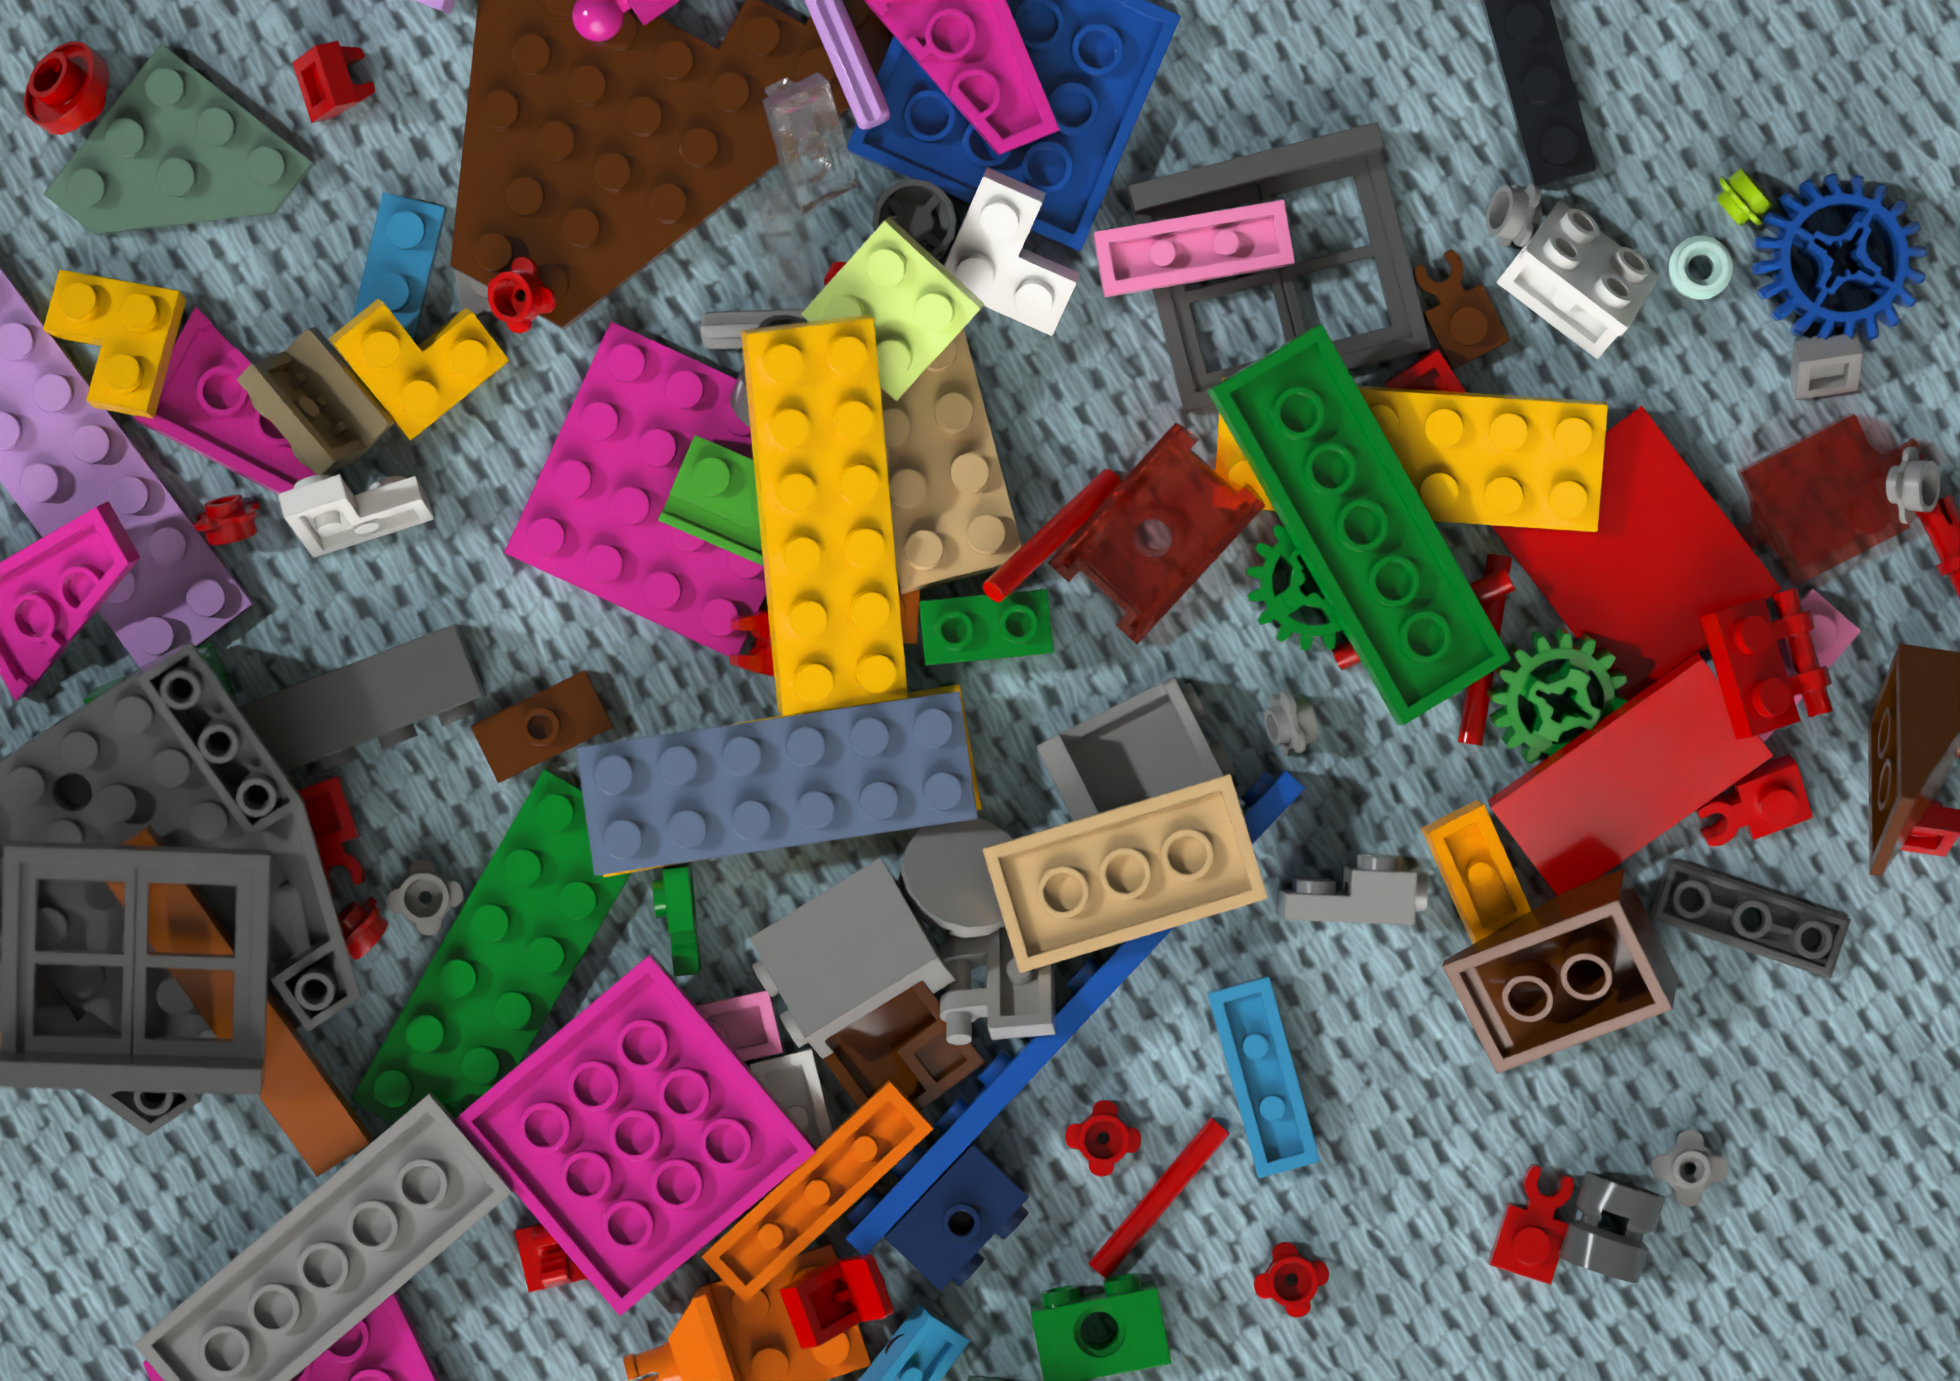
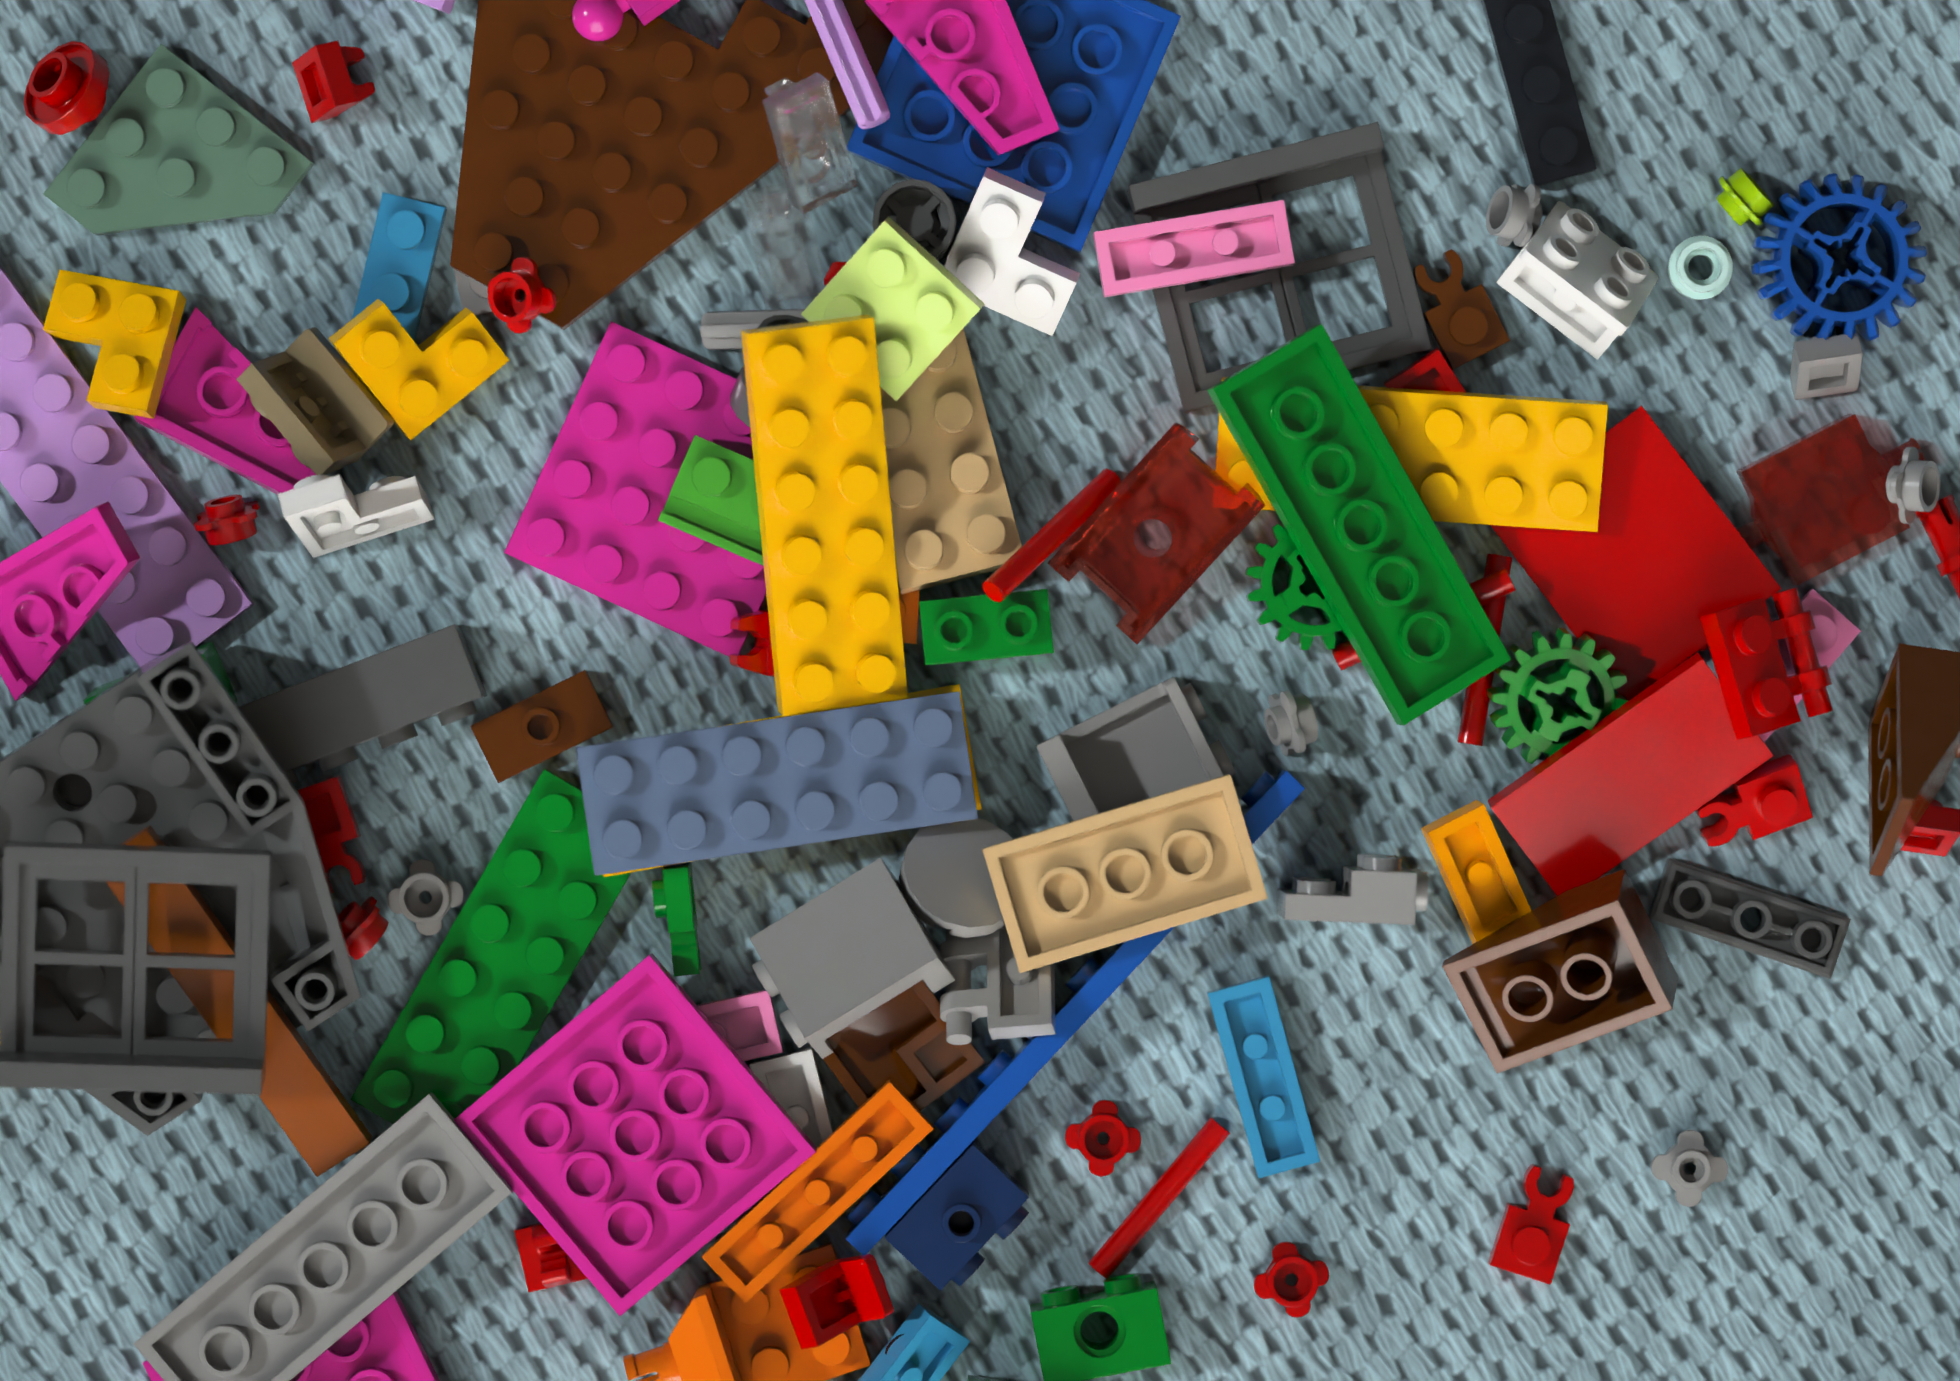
dark grey wheel [1559,1171,1666,1283] -> none

